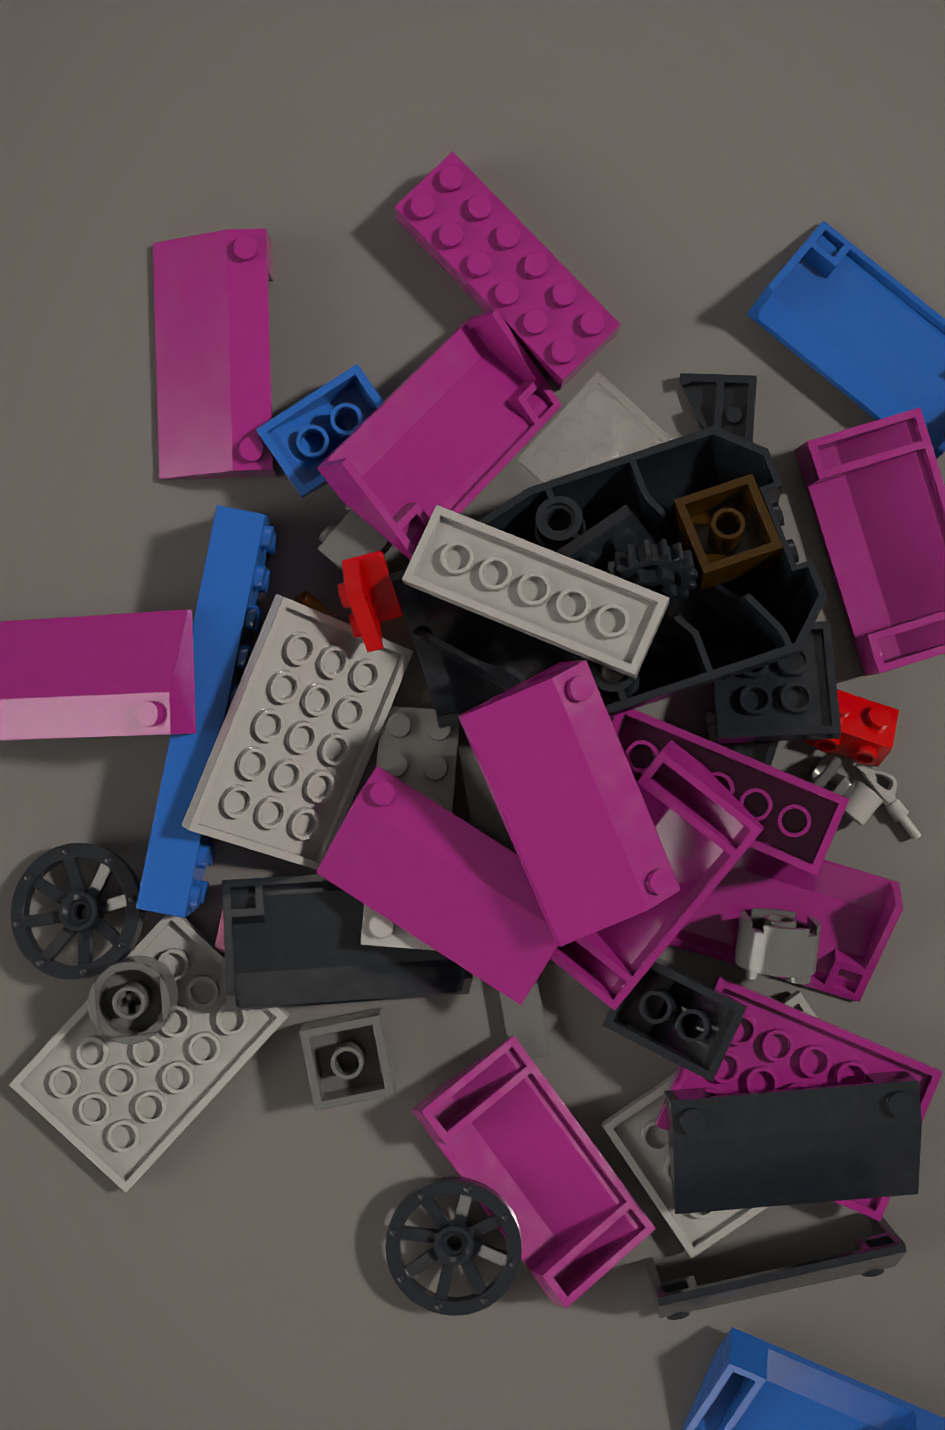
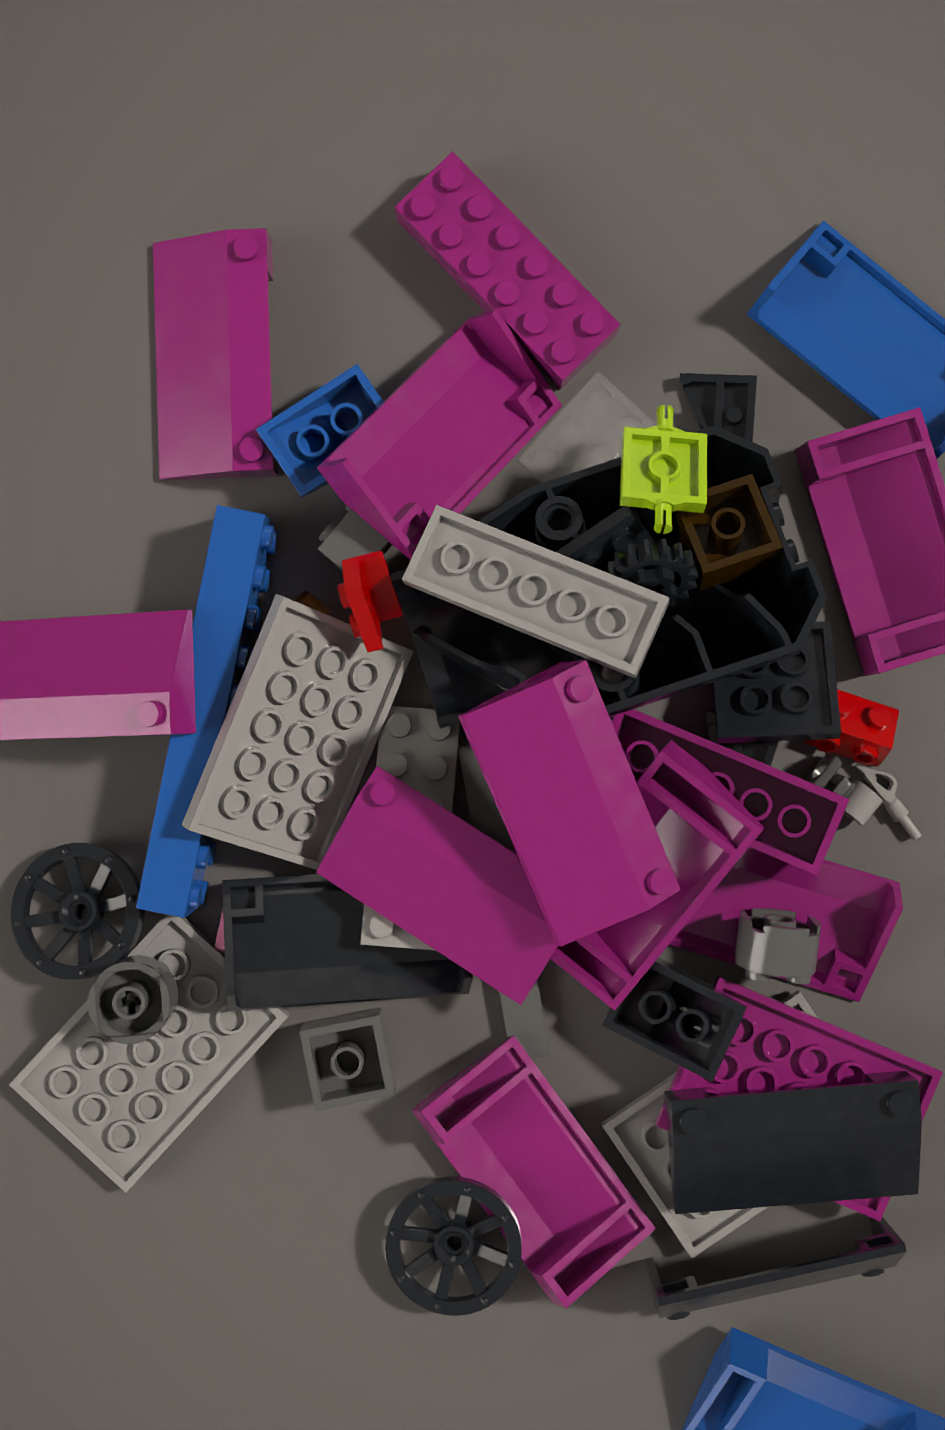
none -> lime plate [620,405,707,534]

